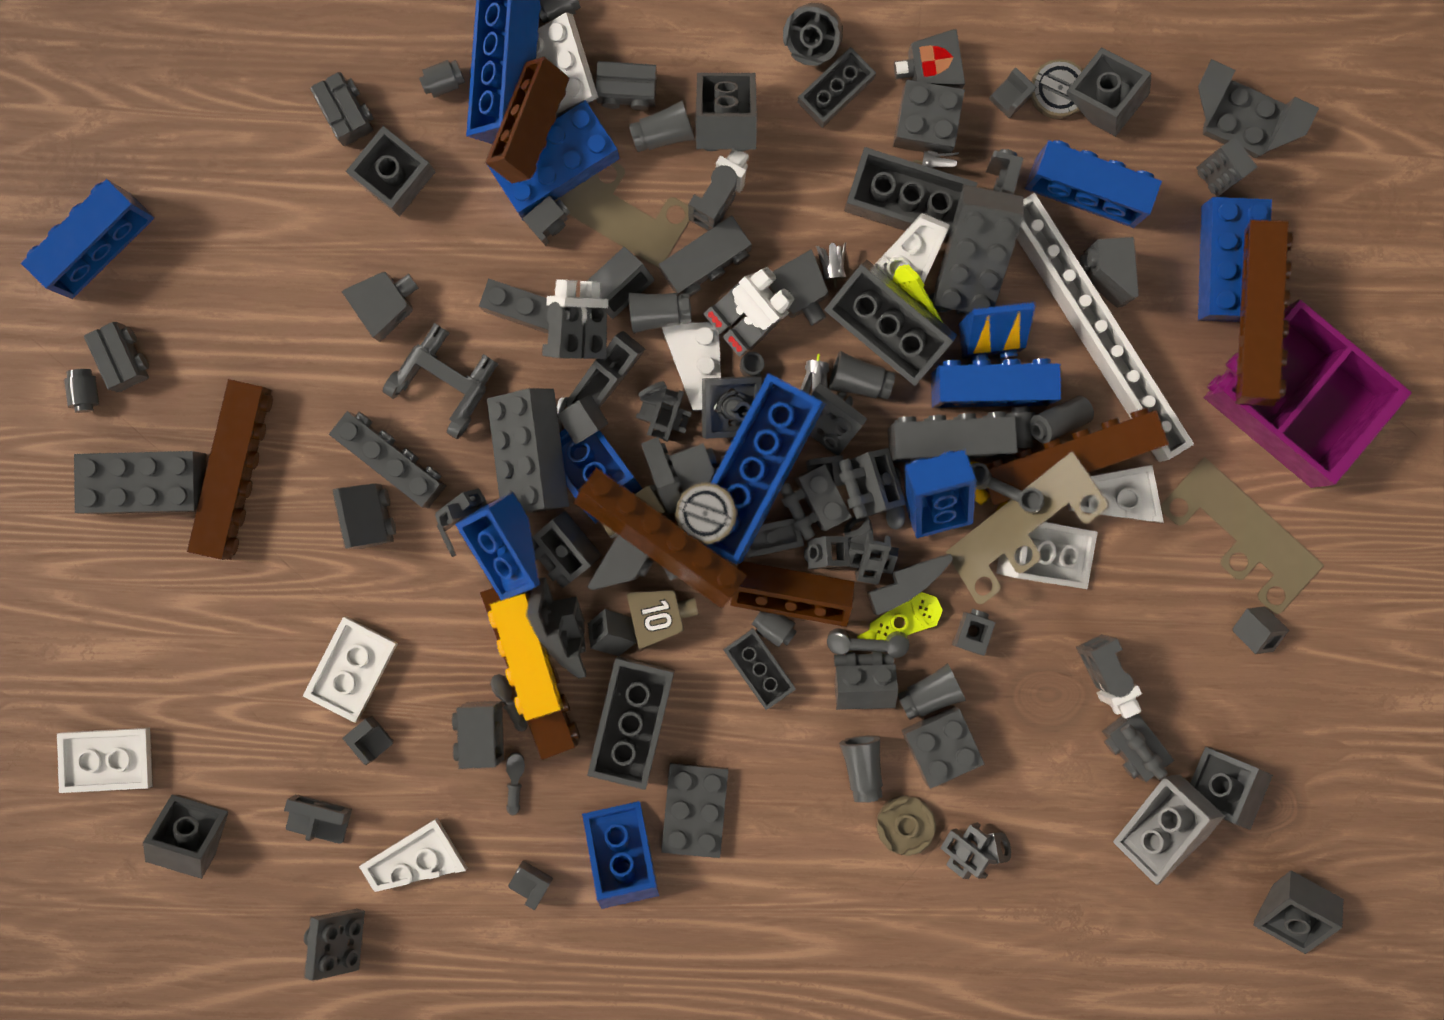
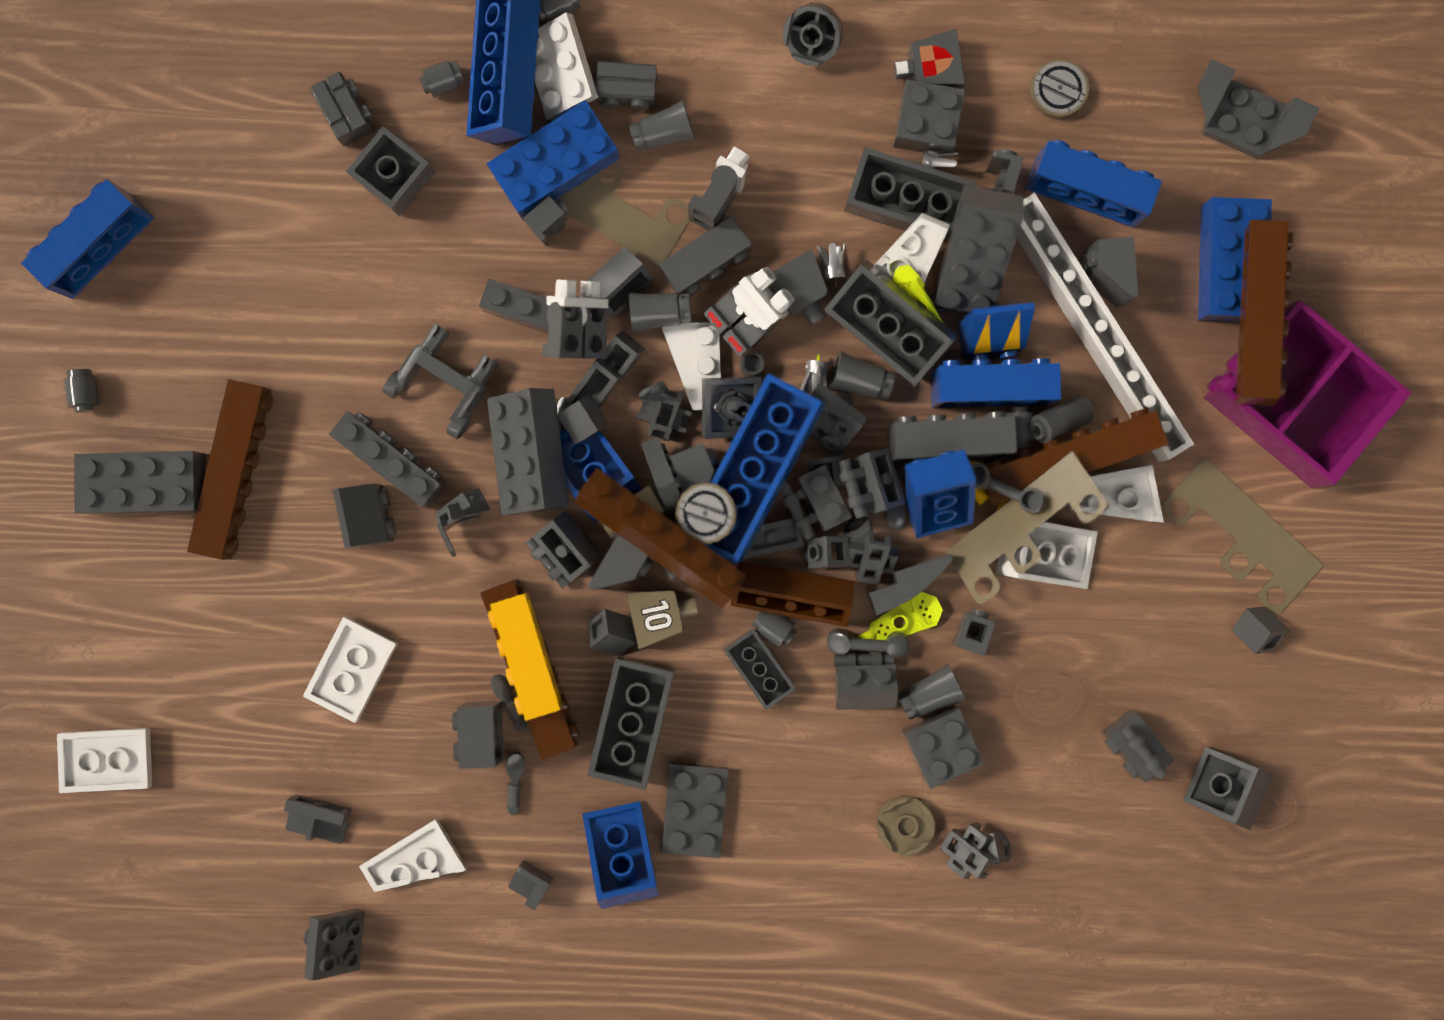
dark grey brick [84,322,149,392] -> none
dark grey slope [143,795,228,879] -> none
dark grey torso [341,272,419,342] -> none
dark grey panel [342,716,393,765] -> none
blue slope [455,492,539,601] -> none
reddish brown brick [485,56,570,183] -> none
dark grey slope [526,577,586,678] -> none
dark grey brick [696,73,757,151] -> none
dark grey piece [797,47,876,128] -> none
dark grey plant [839,735,883,803] -> none
dark grey panel [989,68,1037,119] -> none
dark grey slope [1067,47,1152,137] -> none
dark grey hips [1076,634,1142,719] -> none
light grey slope [1113,774,1225,885] -> none
dark grey piece [1196,137,1258,197] -> none
dark grey slope [1253,870,1344,954] -> none

